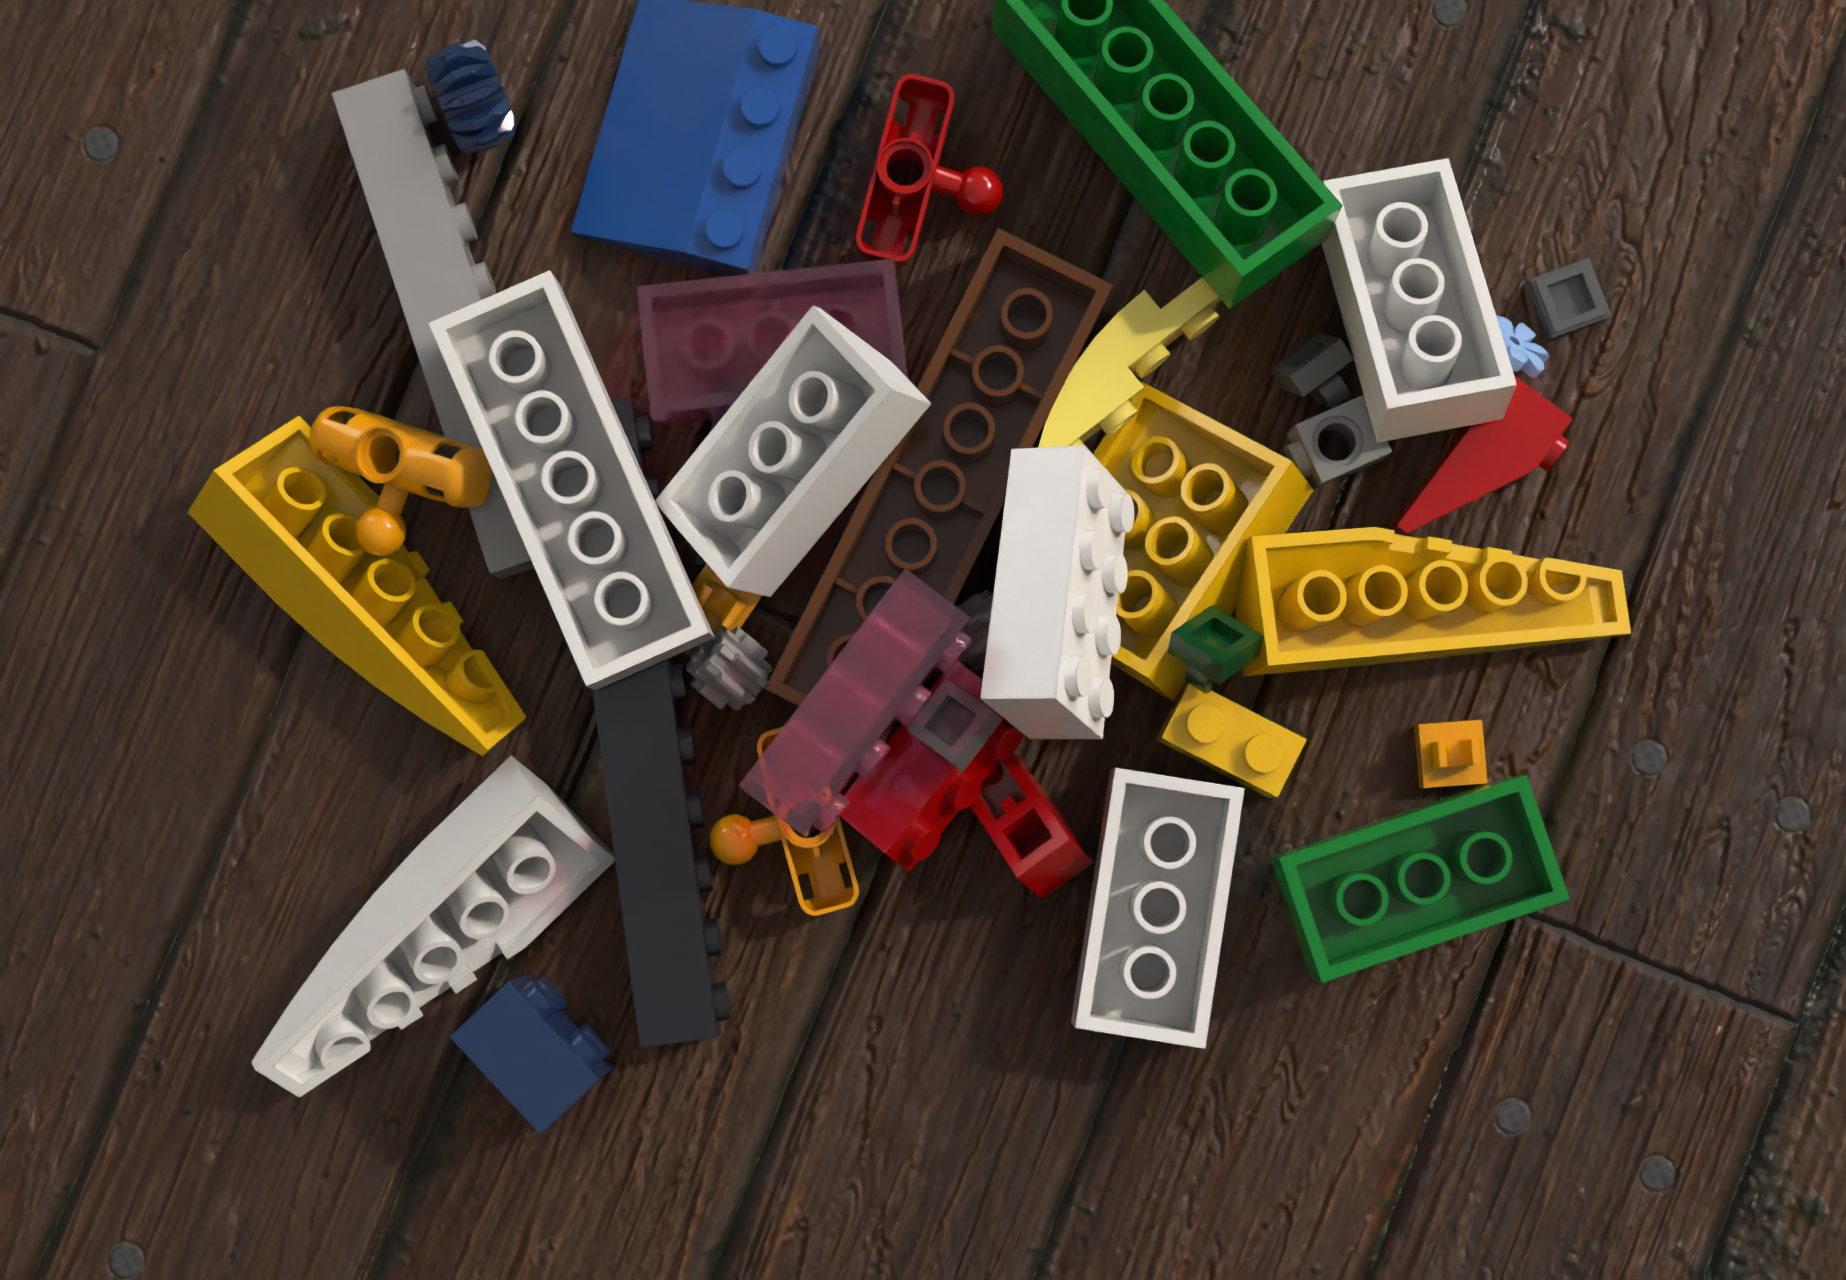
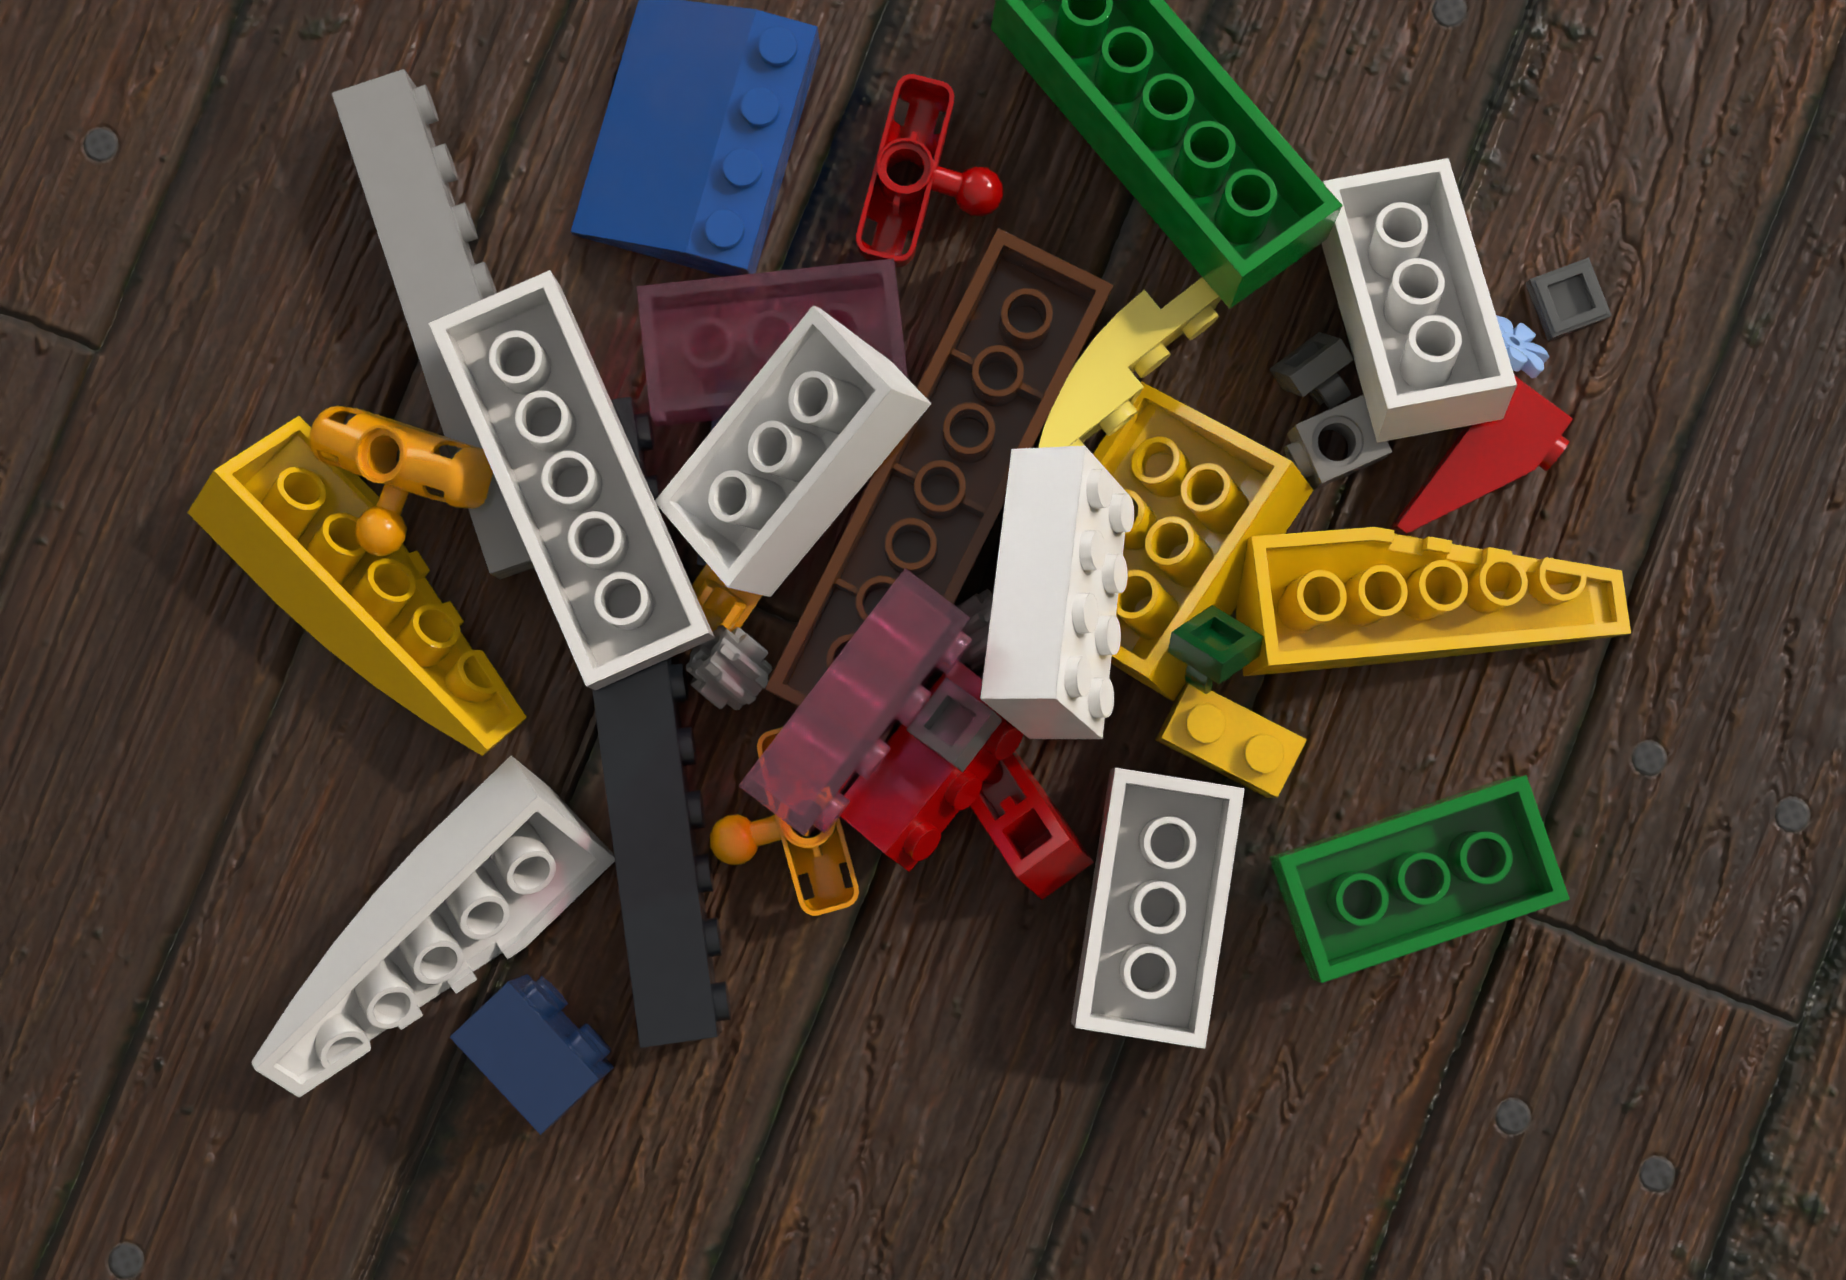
dark blue gear [425,39,517,154] -> none
light orange tile [1414,720,1488,788] -> none

